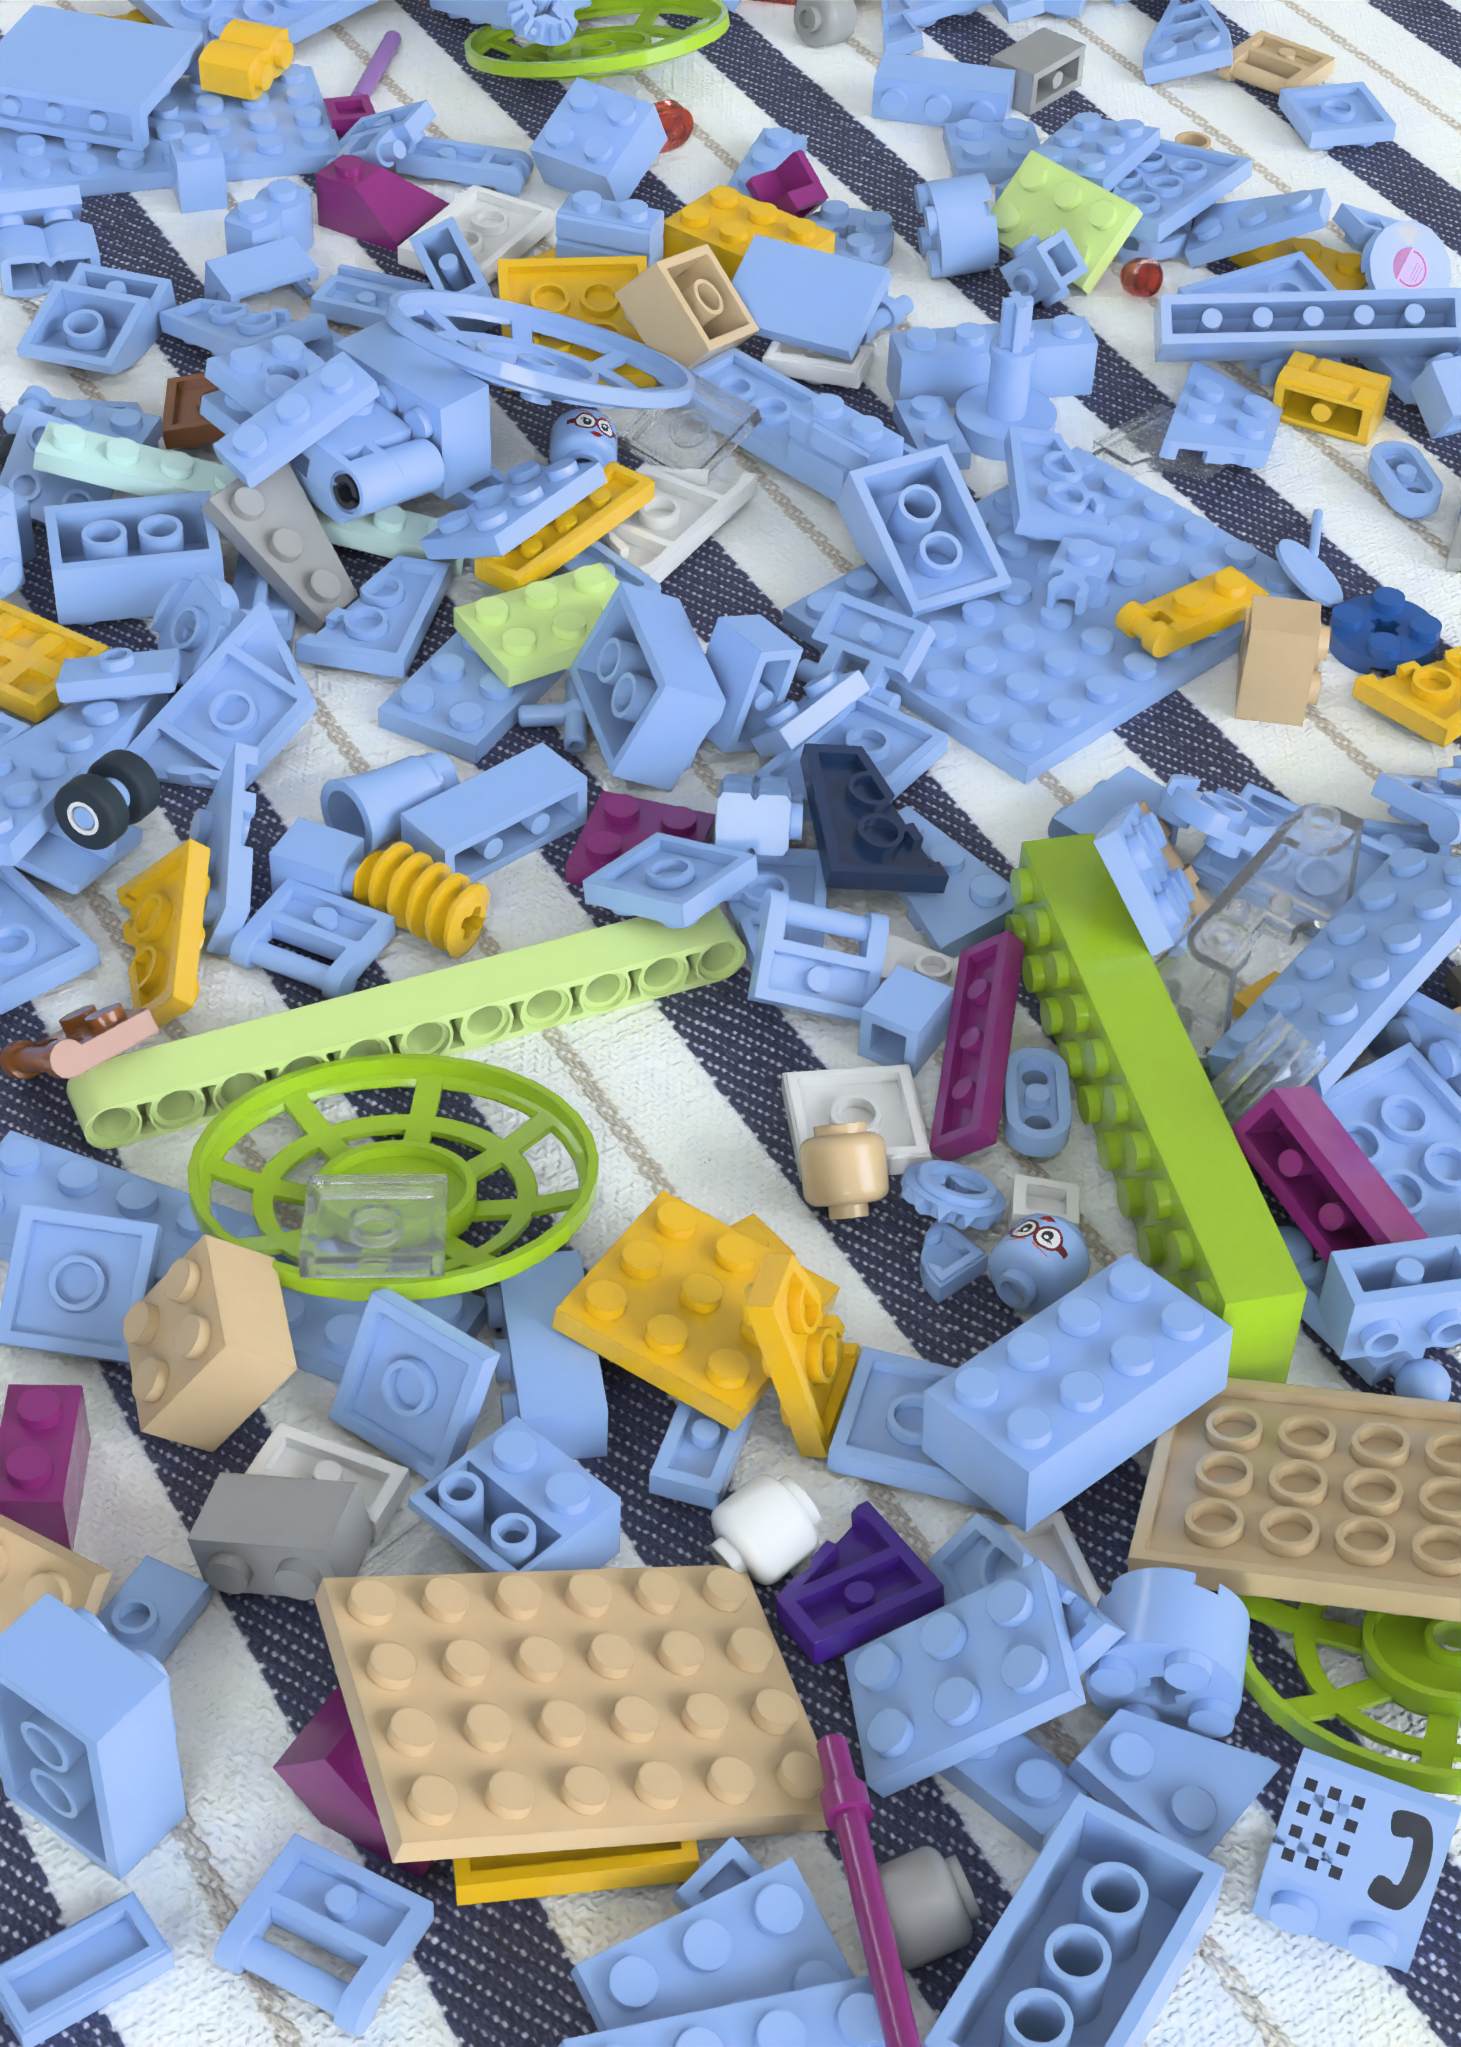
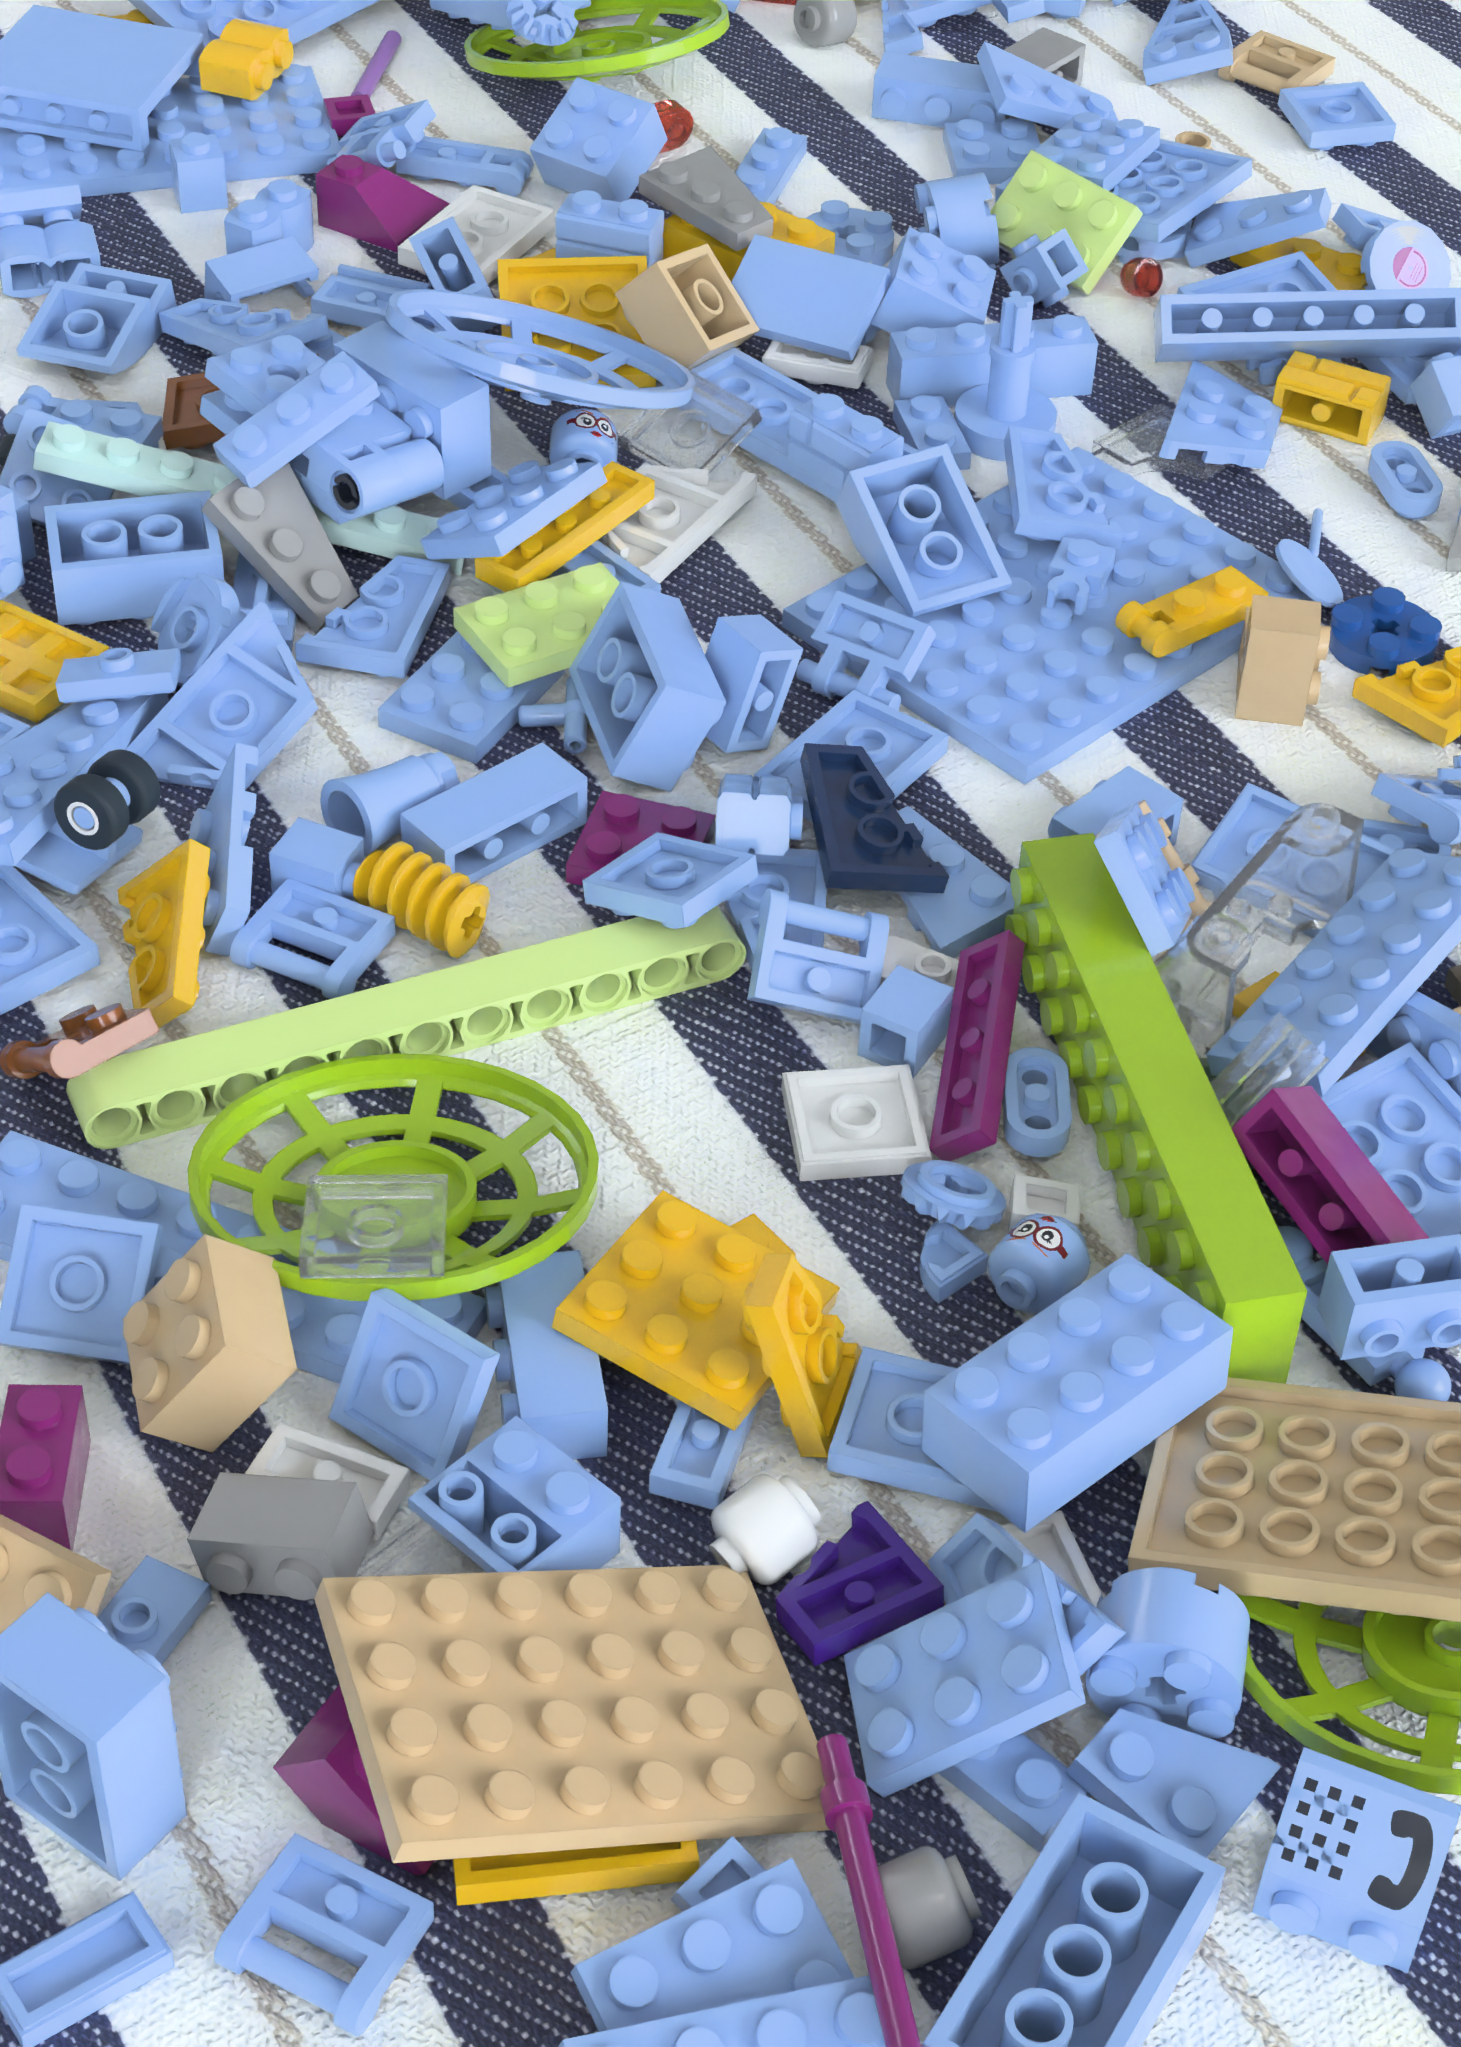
magenta panel [745,150,829,218] -> none
light blue plate [750,669,870,758] -> none
tan head [799,1121,890,1220] -> none
light blue plate [1156,774,1280,858] -> none
none -> light grey wing [639,145,773,251]
none -> light blue brick [870,227,996,333]
none -> light blue wing [976,41,1118,129]

